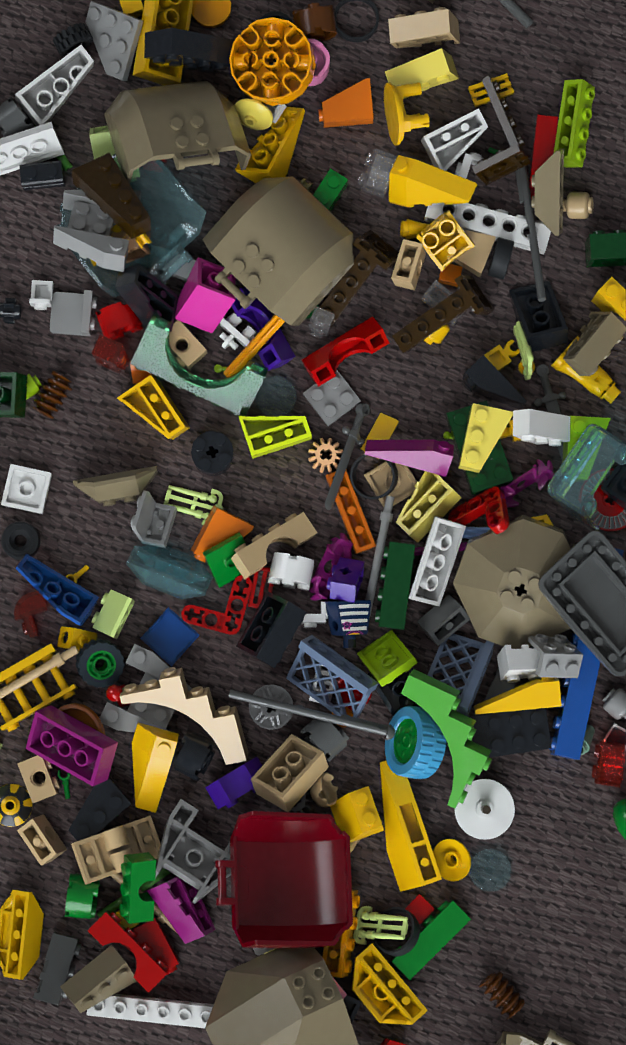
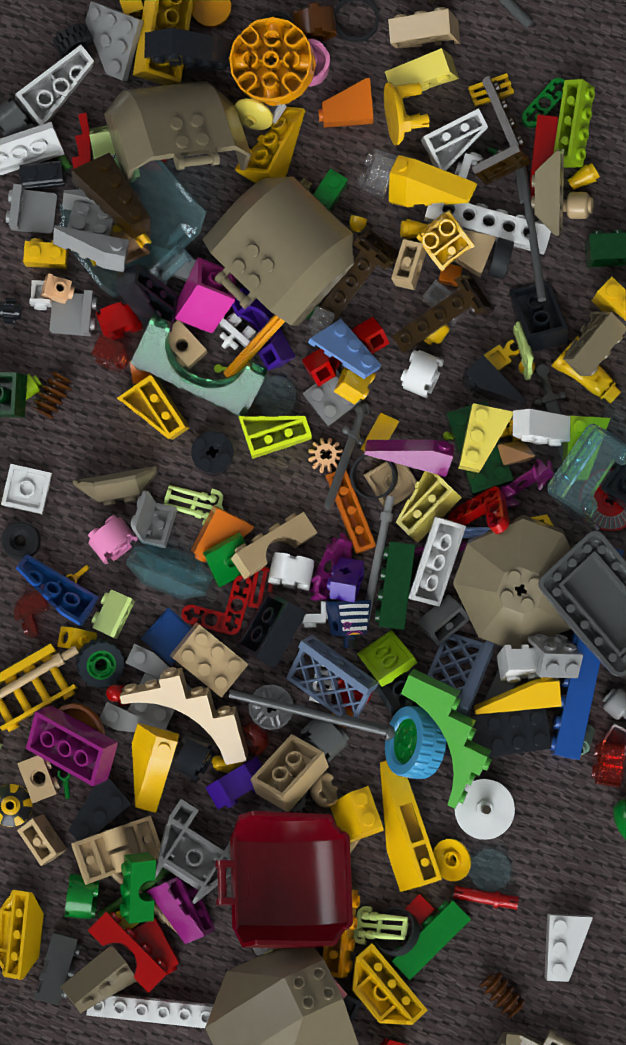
none -> light grey bracket [6,184,57,234]
none -> yellow brick [23,238,69,269]
none -> light nougat brick [40,273,74,304]
none -> red slope [71,113,92,189]
none -> bright pink brick [88,515,138,564]
none -> tan brick [170,623,248,698]
none -> yellow arm [211,755,244,773]
none -> clear red hair [242,723,269,757]
none -> medium blue wing [308,319,381,379]
none -> yellow brick [333,367,376,405]
none -> yellow hinge [349,215,367,232]
none -> white brick [401,350,444,398]
none -> red pin [453,885,519,910]
none -> medium nougat slope [497,441,535,465]
none -> green beam [521,78,565,128]
none -> white wedge [545,913,593,982]
none -> yellow cone [568,163,600,190]

